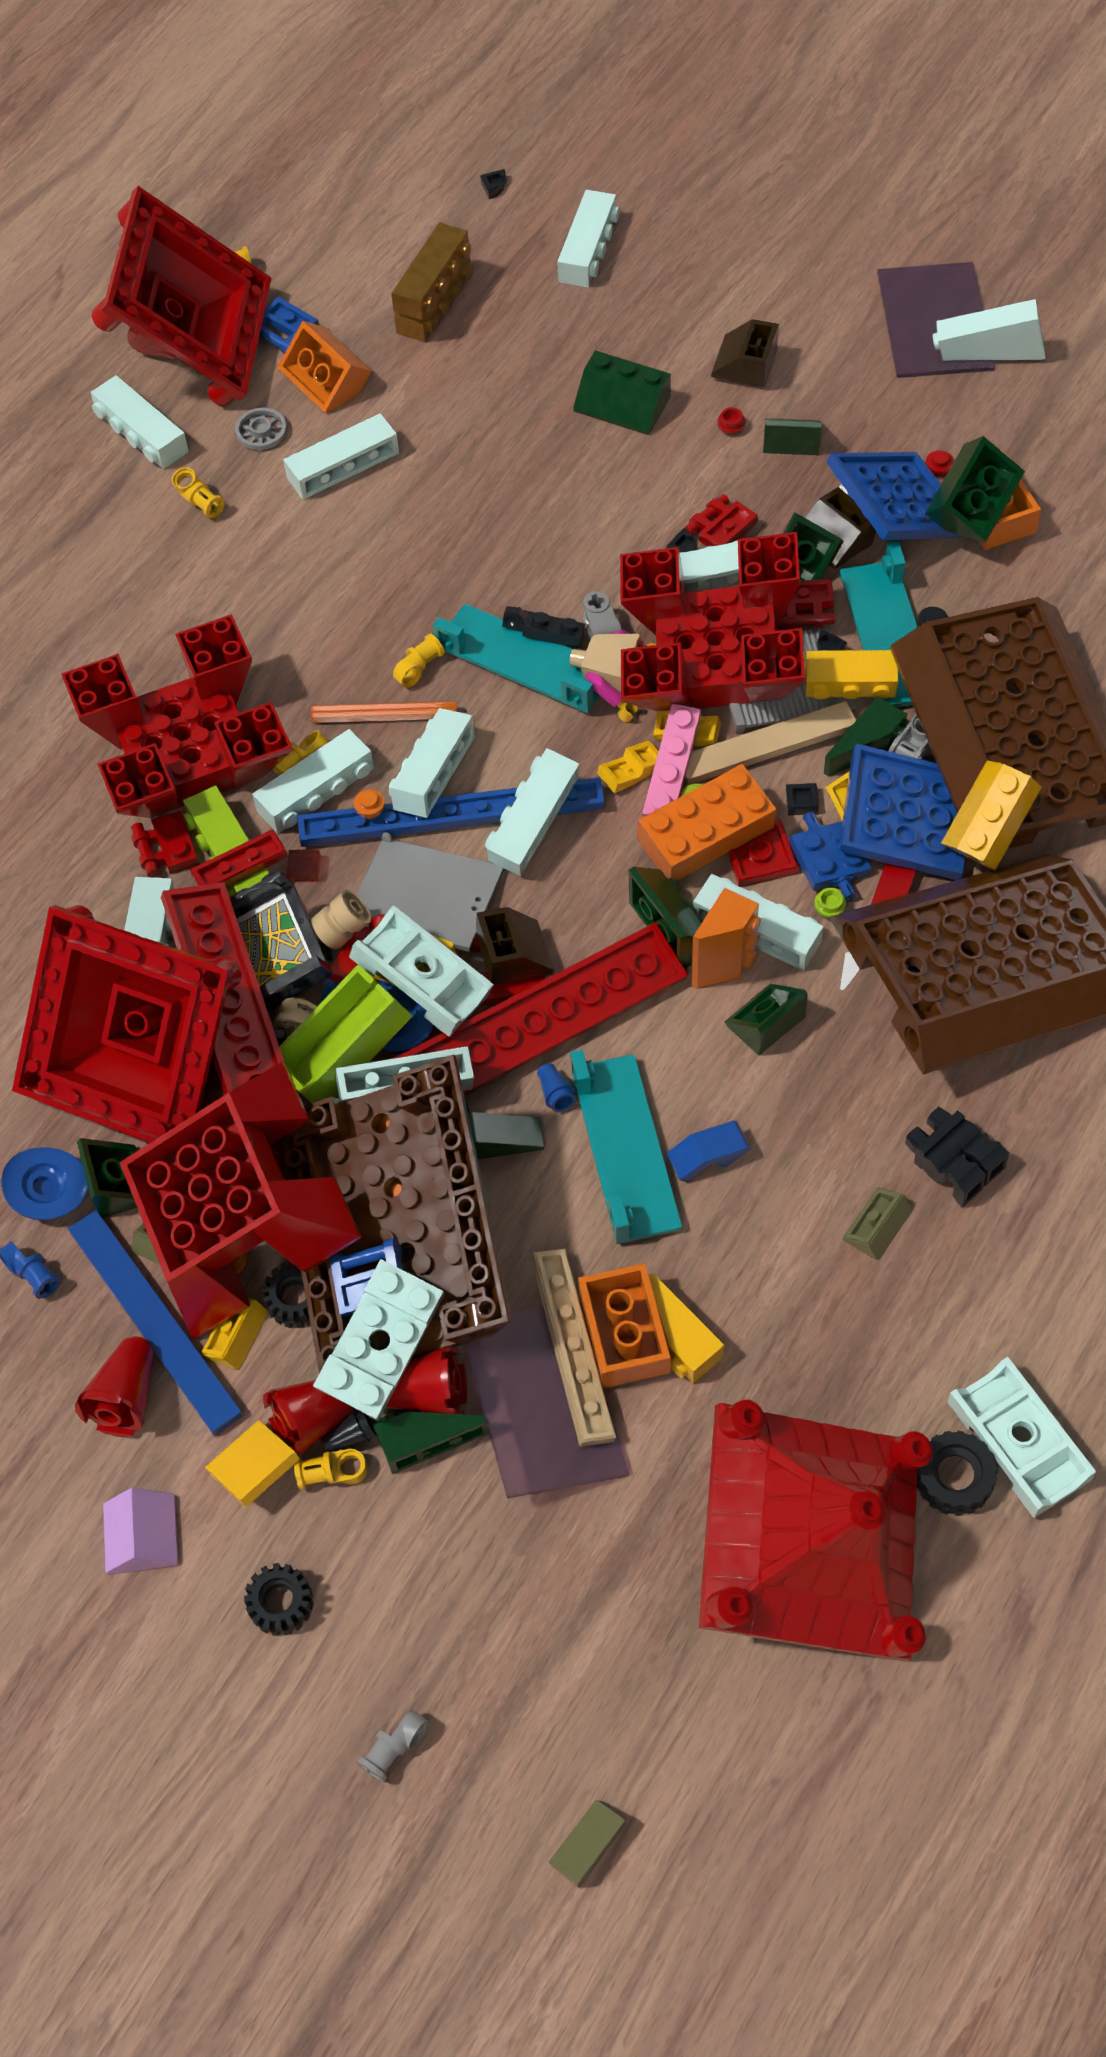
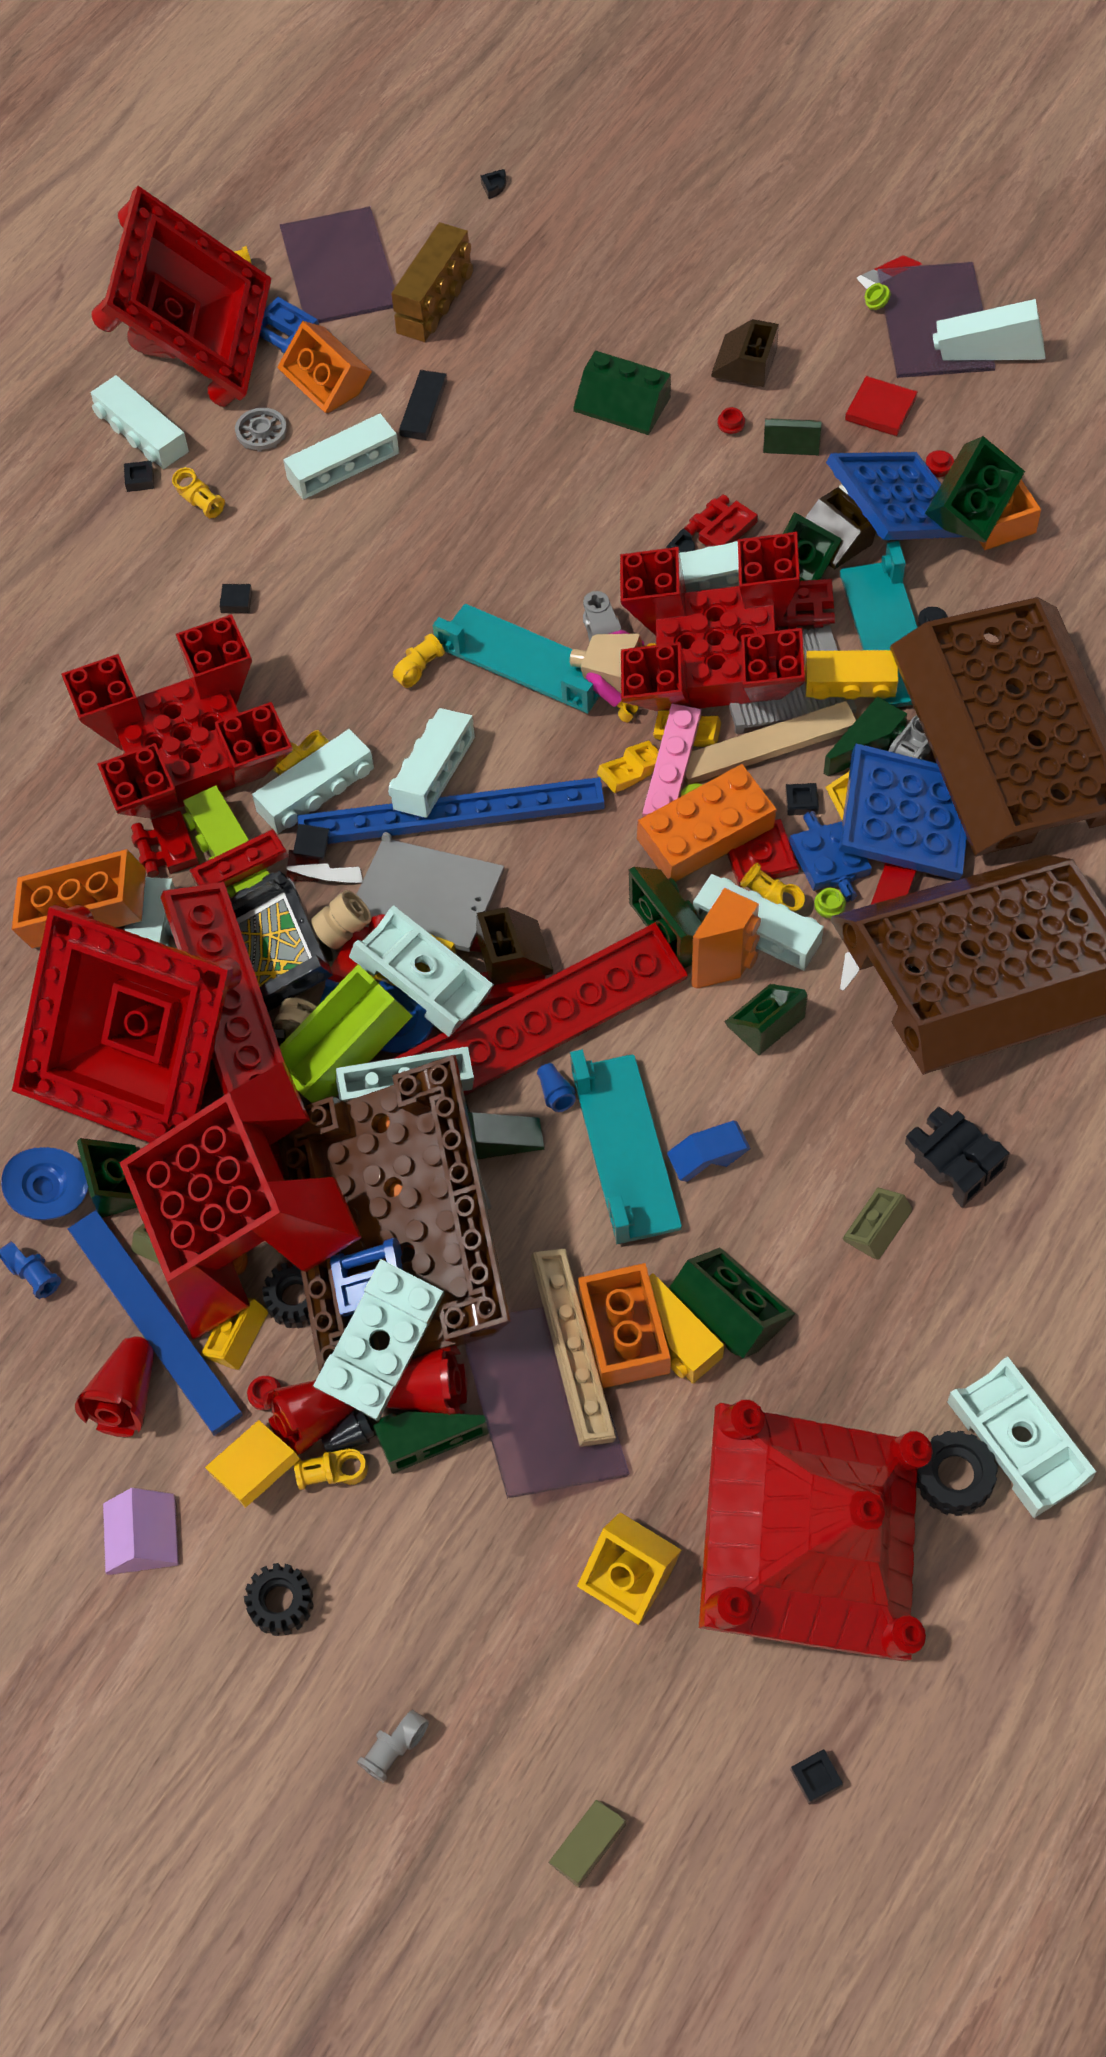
orange axle [310,701,458,723] -> none
orange plate [354,789,385,819] -> none
light aqua brick [485,748,579,876] -> none
black hinge [502,606,586,648] -> none
light aqua brick [557,190,620,288] -> none
black tile [816,629,847,651] -> none
yellow slope [941,761,1042,871] -> none
none -> orange brick [12,849,146,948]
none -> black tile [124,460,155,492]
none -> black tile [219,584,252,613]
none -> red plate [247,1376,281,1410]
none -> clear purple piece [280,206,394,323]
none -> white sticker [287,863,363,883]
none -> black tile [293,824,330,861]
none -> black tile [399,370,447,440]
none -> yellow slope [577,1512,682,1625]
none -> dark green slope [669,1247,795,1359]
none -> yellow connector [740,863,805,912]
none -> black tile [790,1749,843,1805]
none -> red tile [845,376,918,436]
none -> sticker [857,255,922,289]
none -> lime plate [864,283,891,310]

